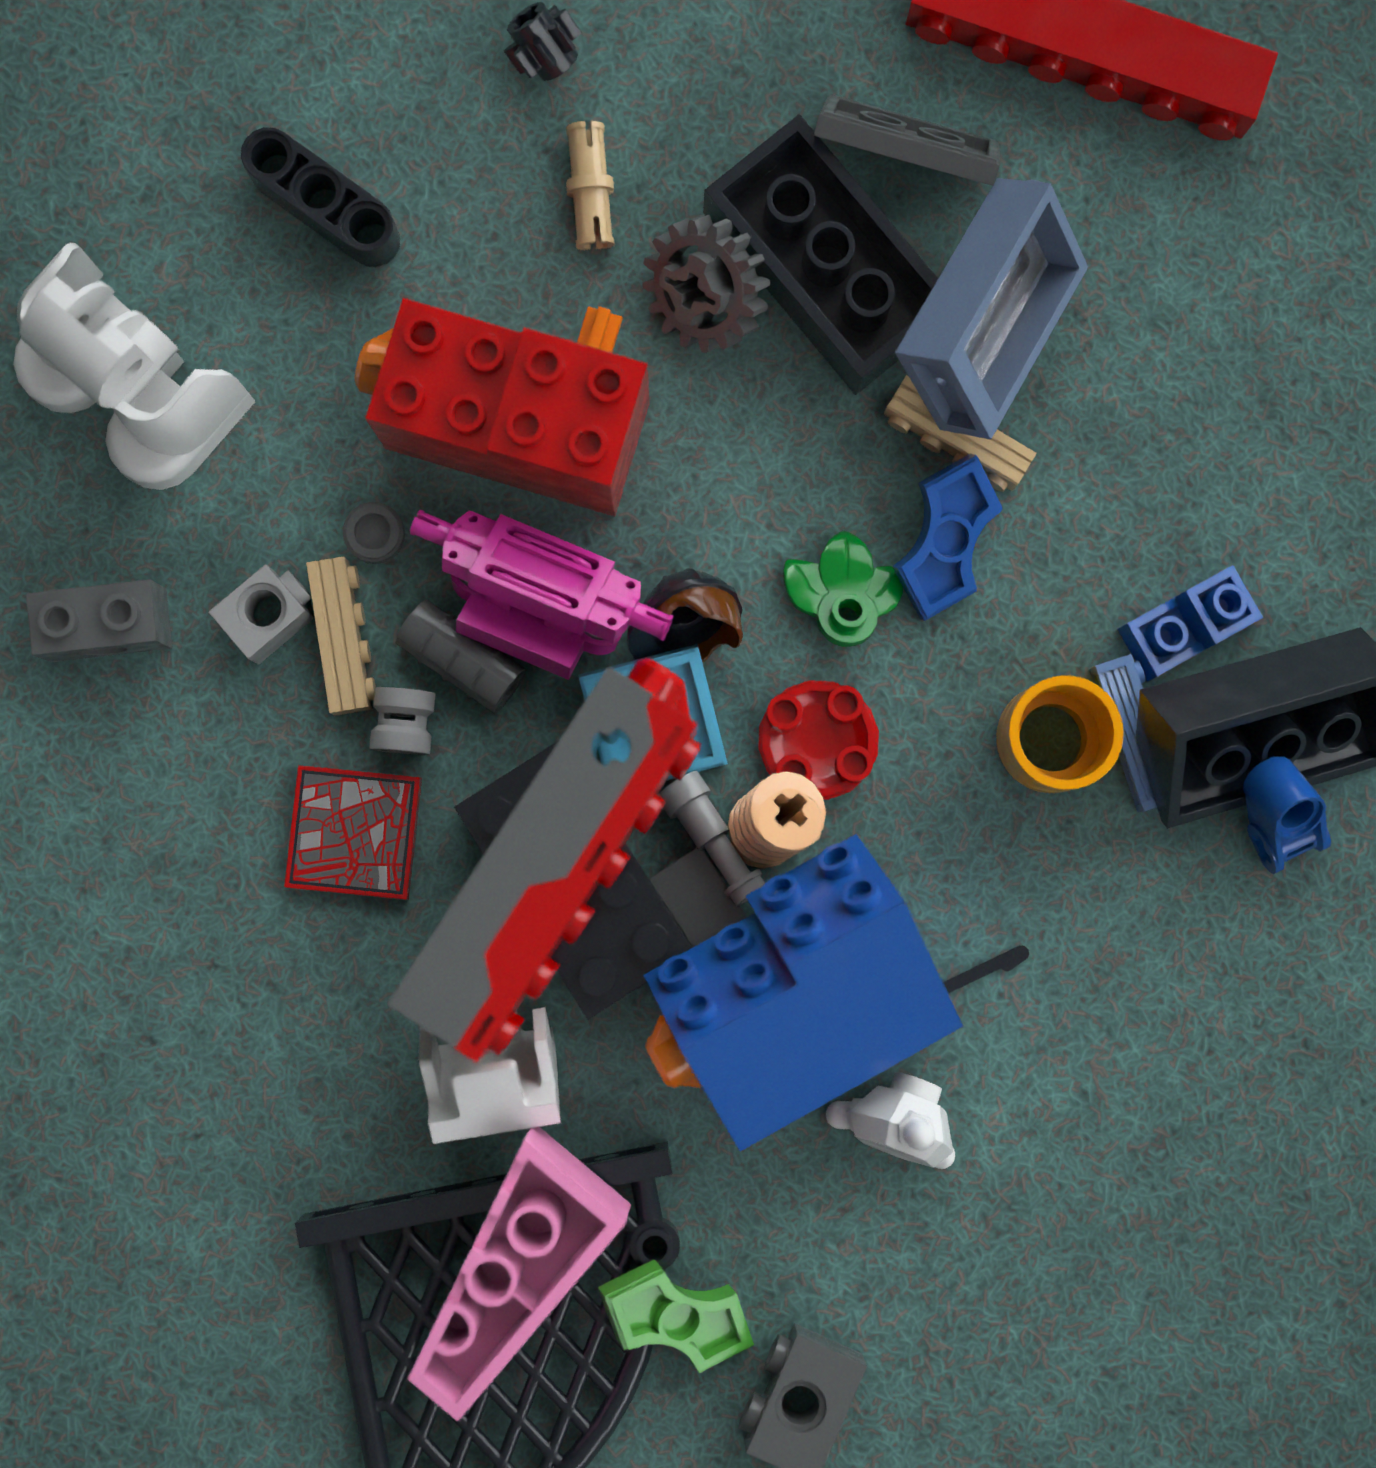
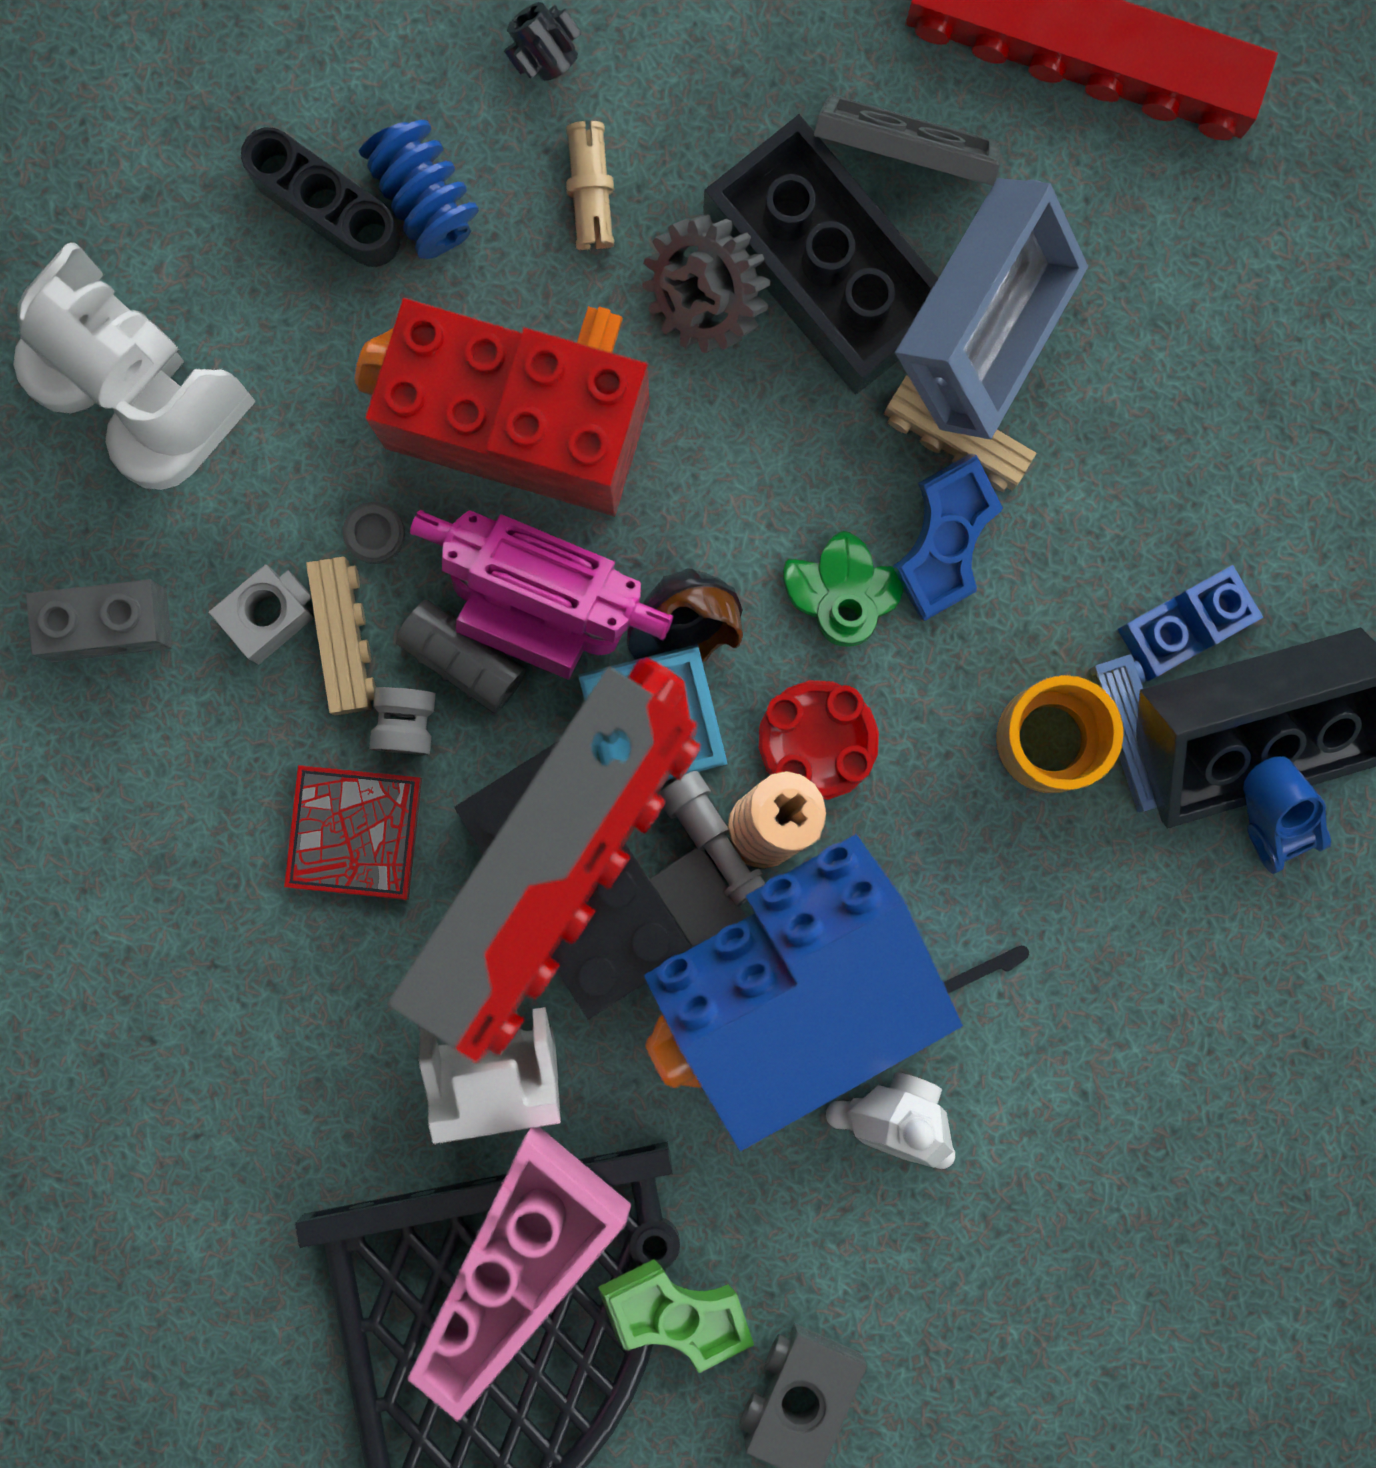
none -> blue piece [358,119,479,259]

